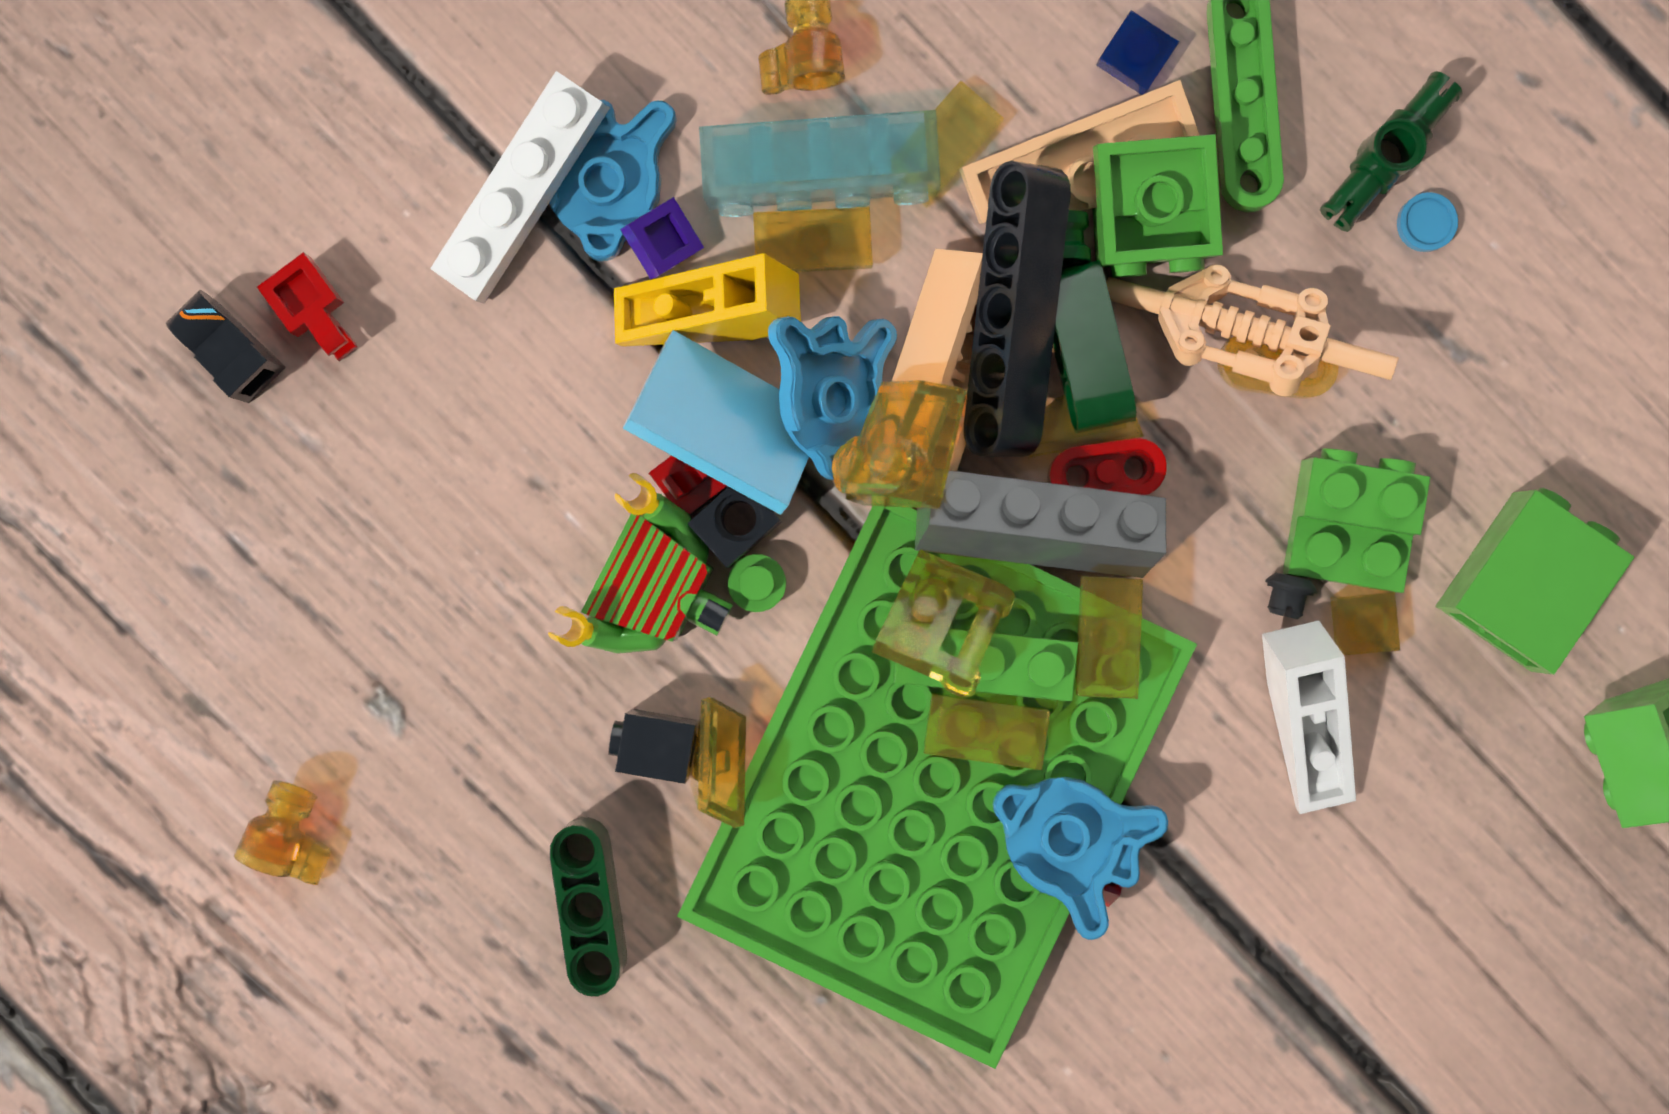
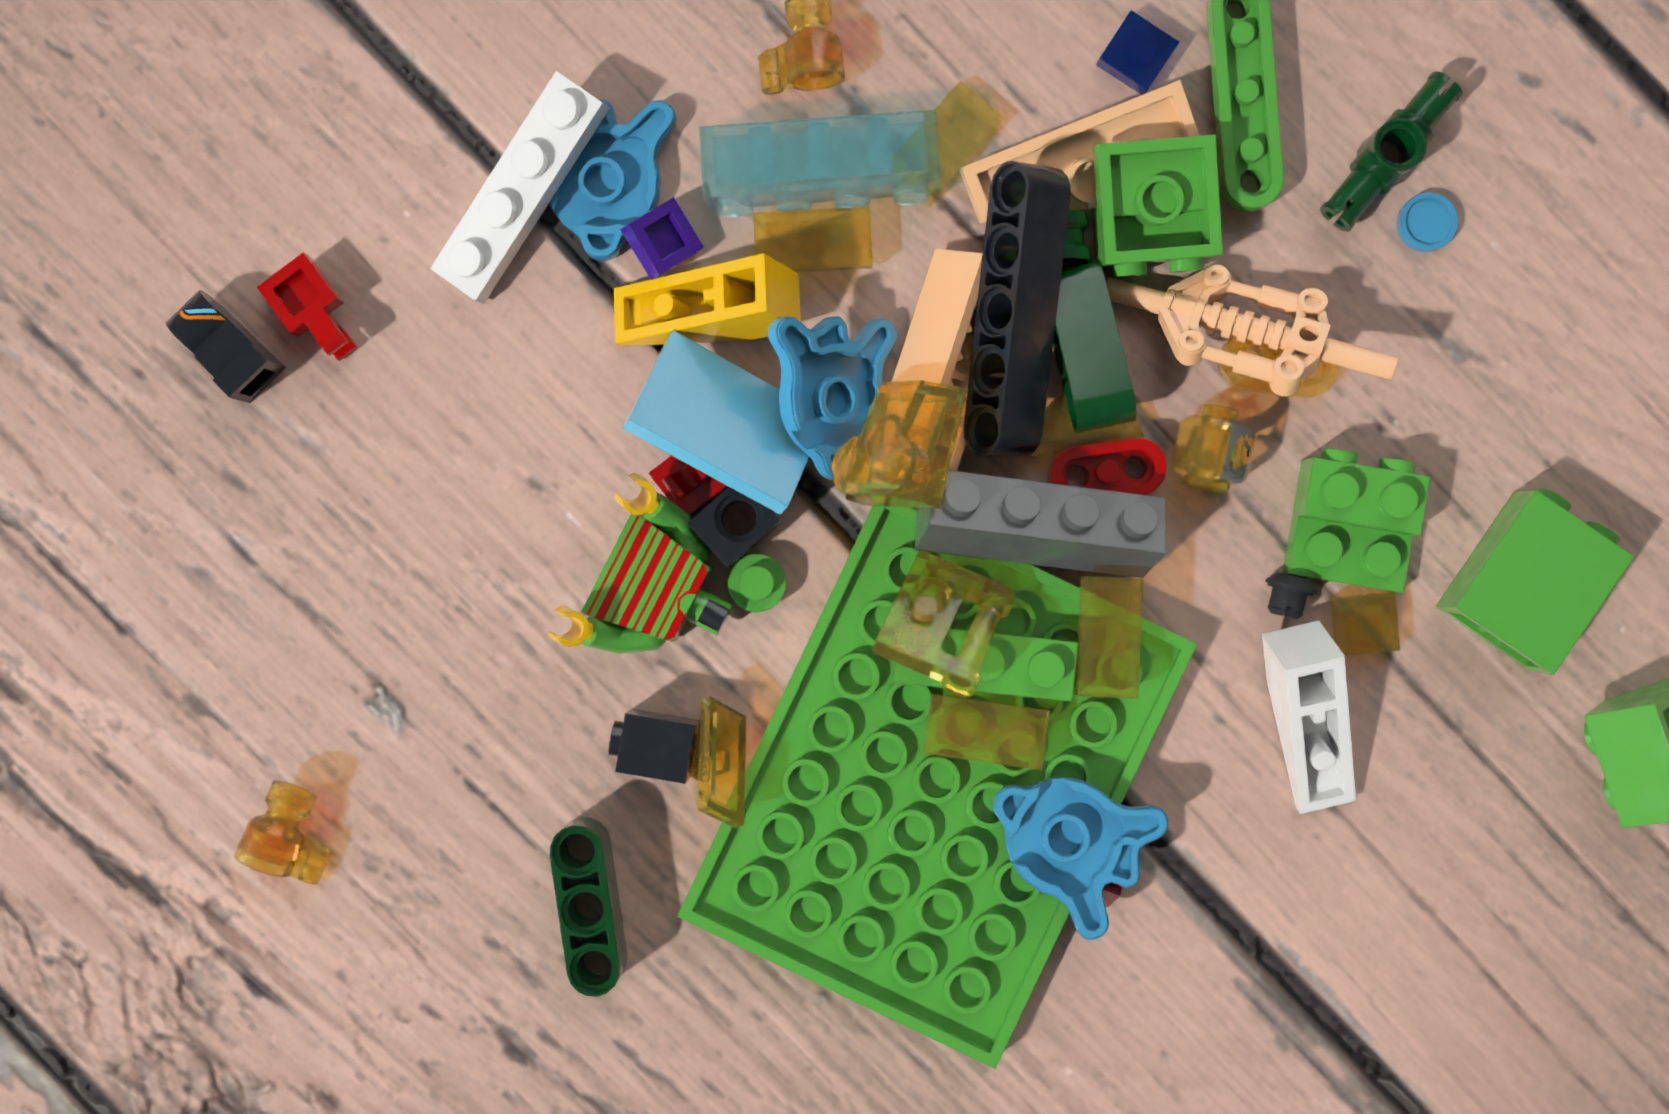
none -> clear yellow head [1171,404,1255,493]

